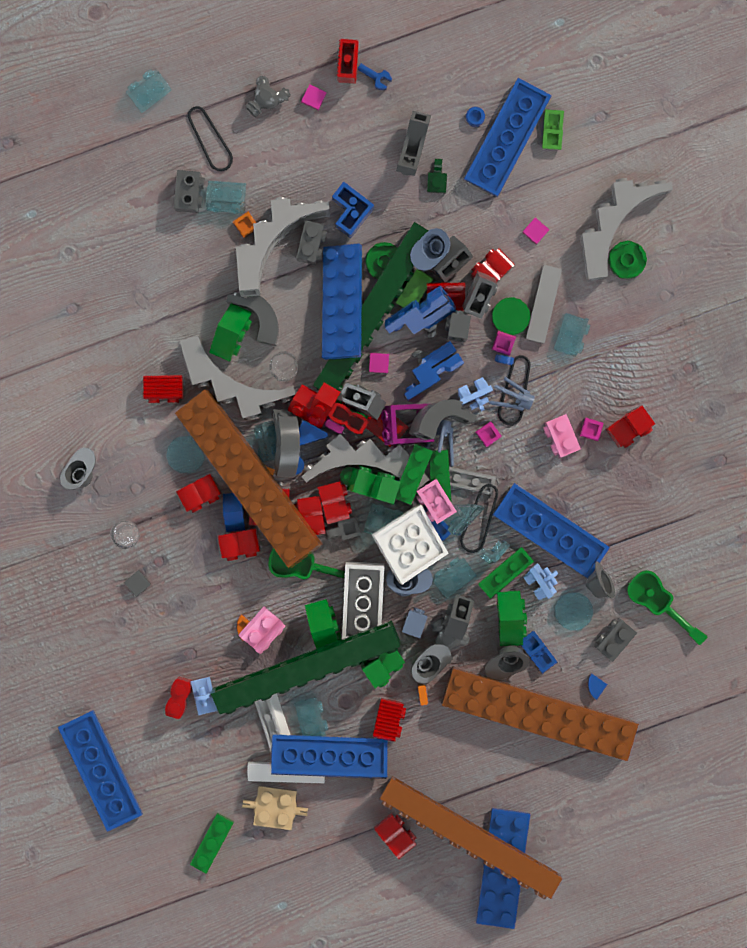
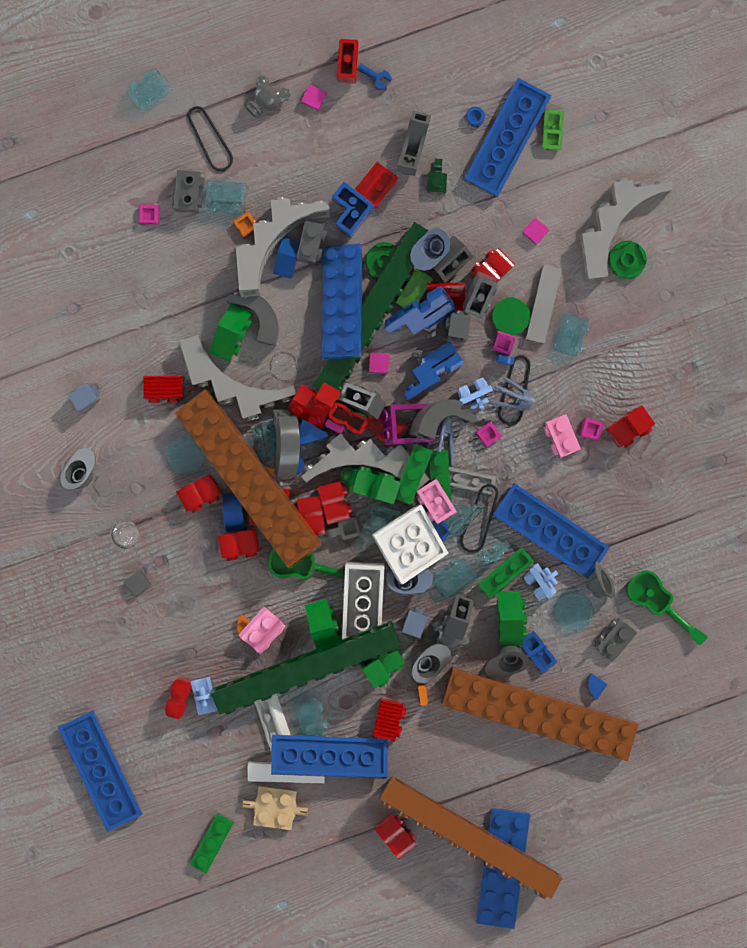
none -> sand blue brick [68,383,100,413]
none -> dark pink tile [139,204,159,225]
none -> blue slope [274,237,300,279]
none -> red plate [355,162,399,209]

